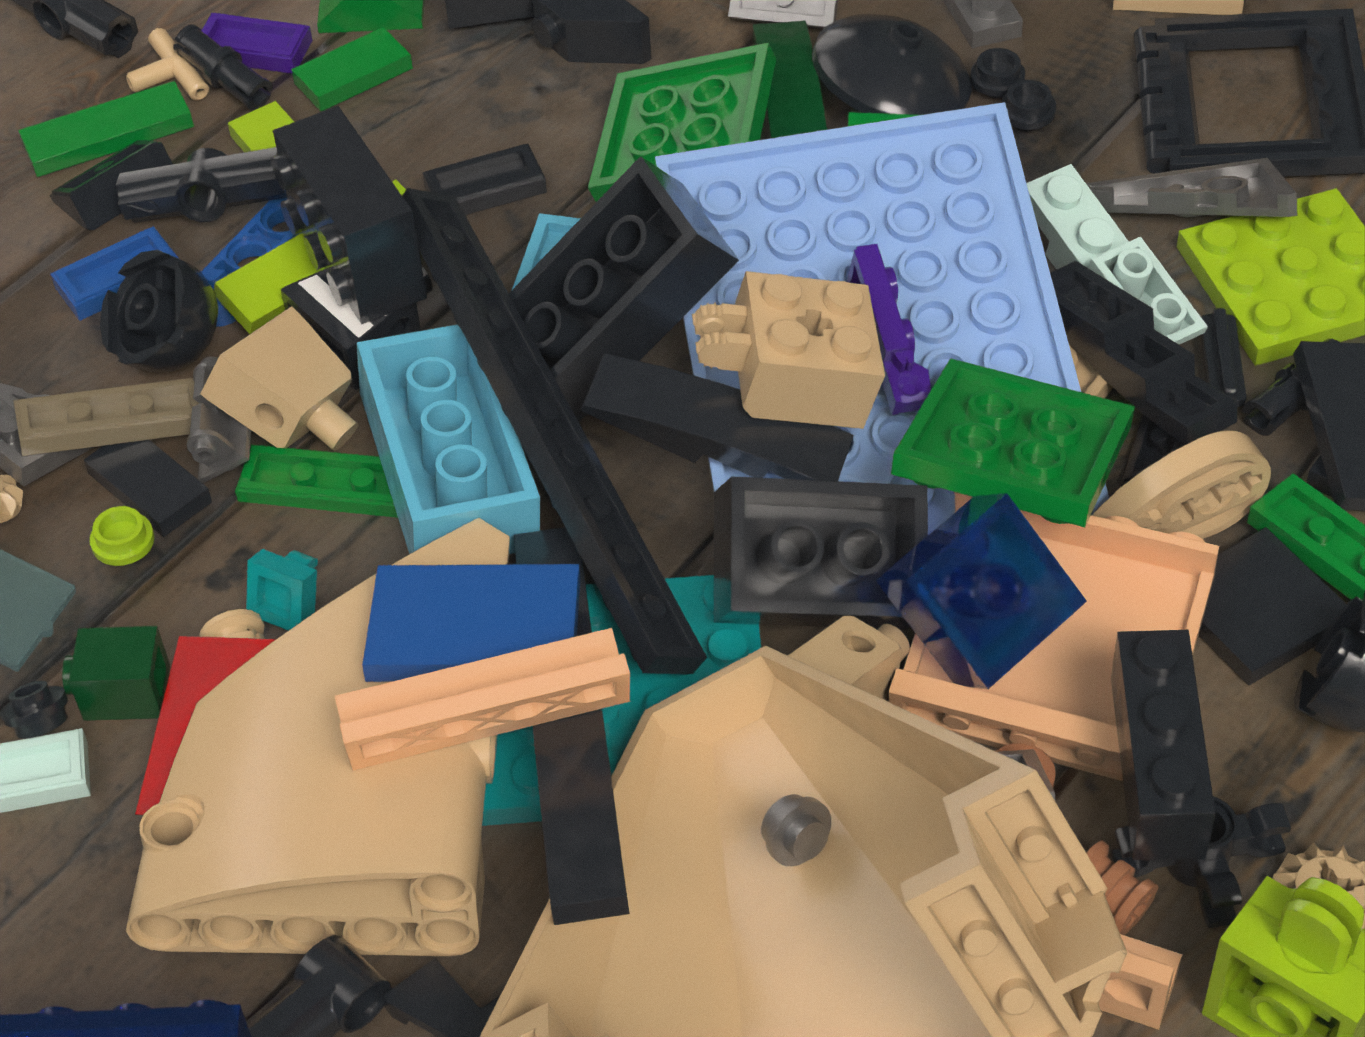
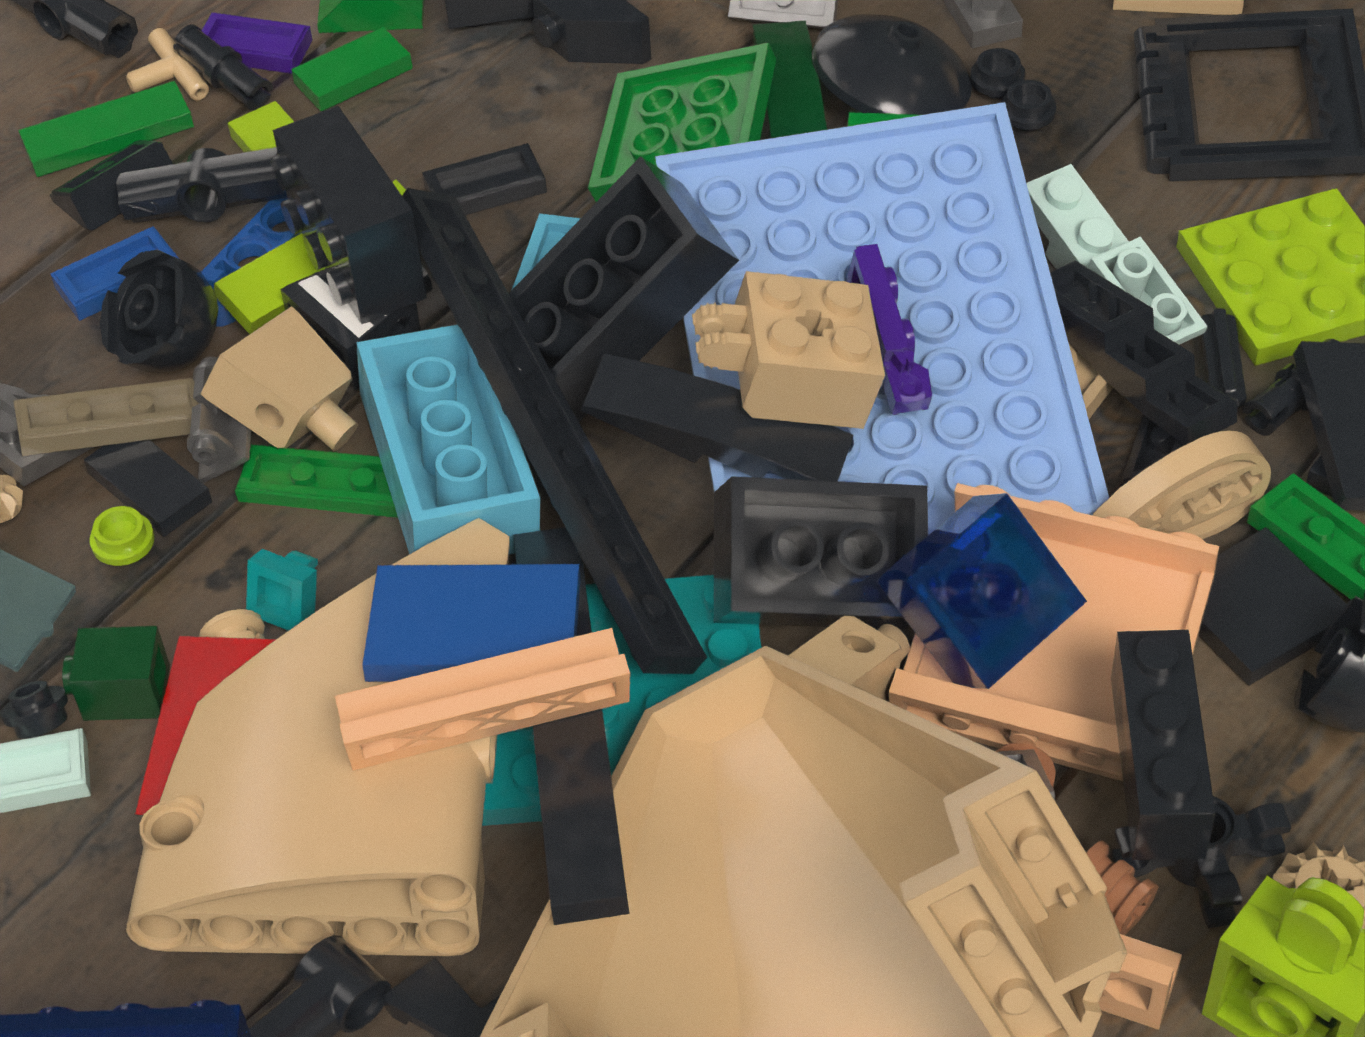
flat silver plate [761,794,831,866] -> none
green plate [891,358,1135,528] -> none
flat silver wing [1086,158,1297,217] -> none

